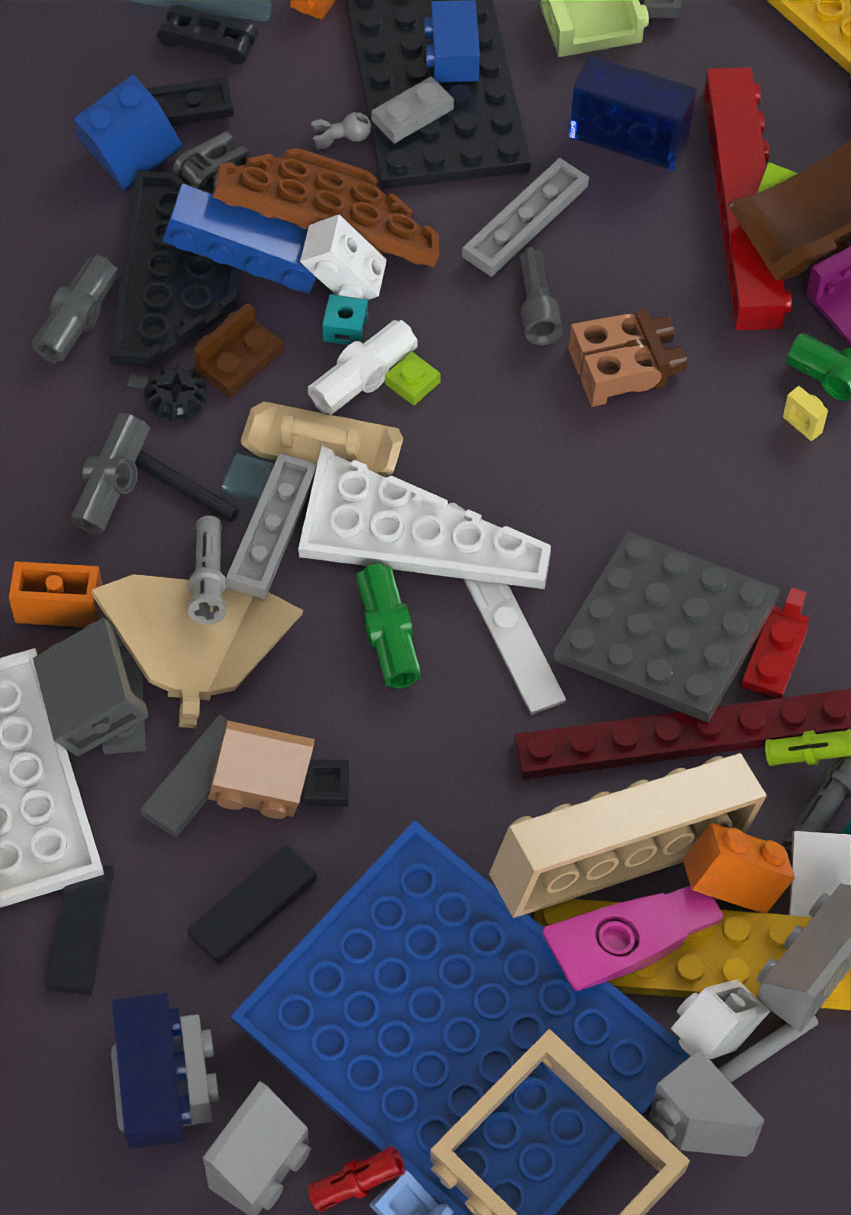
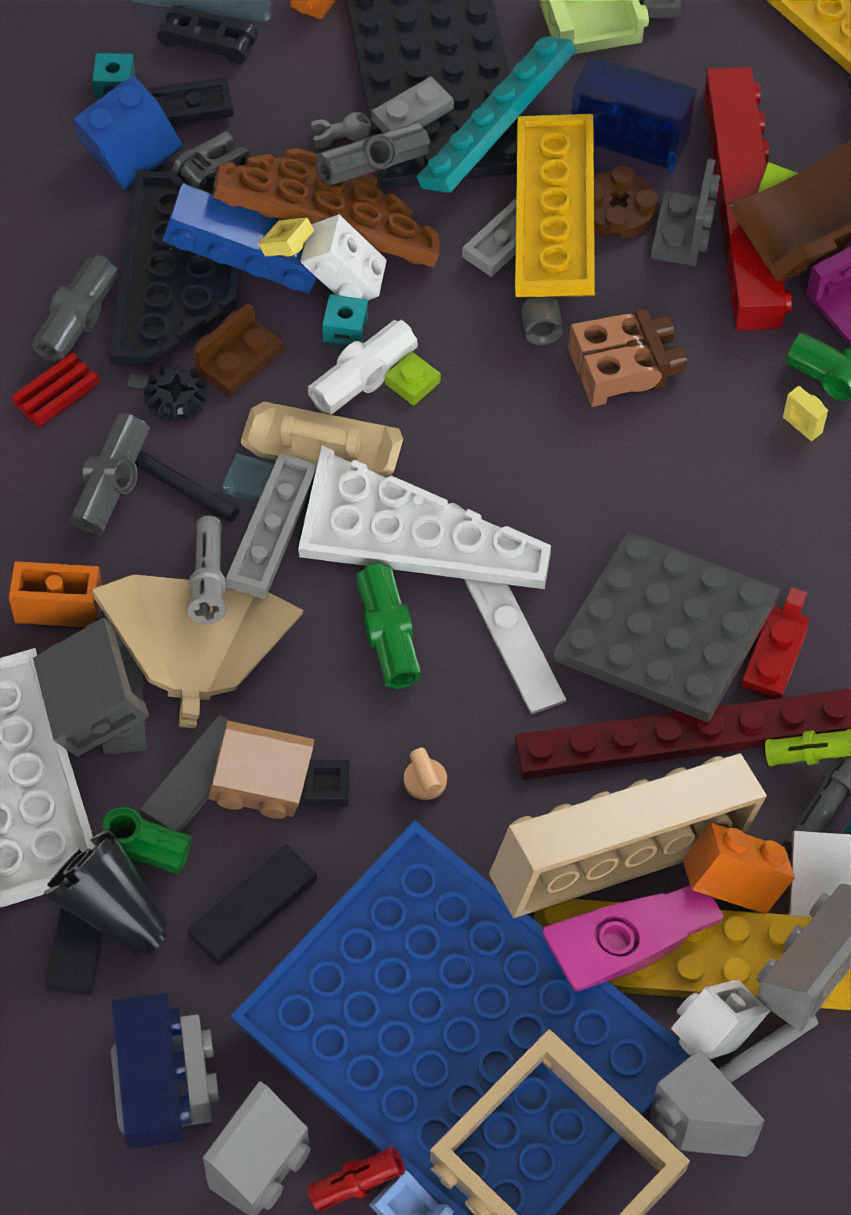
blue brick [424,0,480,82] -> none
none -> red tile [11,352,100,428]
none -> black cone [43,829,168,954]
none -> teal piece [92,53,135,99]
none -> green piece [102,807,192,875]
none -> light yellow plate [258,218,314,257]
none -> dark grey piece [315,122,430,186]
none -> light nougat plate [404,748,447,800]
none -> teal plate [417,36,576,193]
none -> yellow plate [515,114,595,297]
none -> reddish brown plate [594,165,658,238]
none -> dark grey bracket [650,159,720,266]

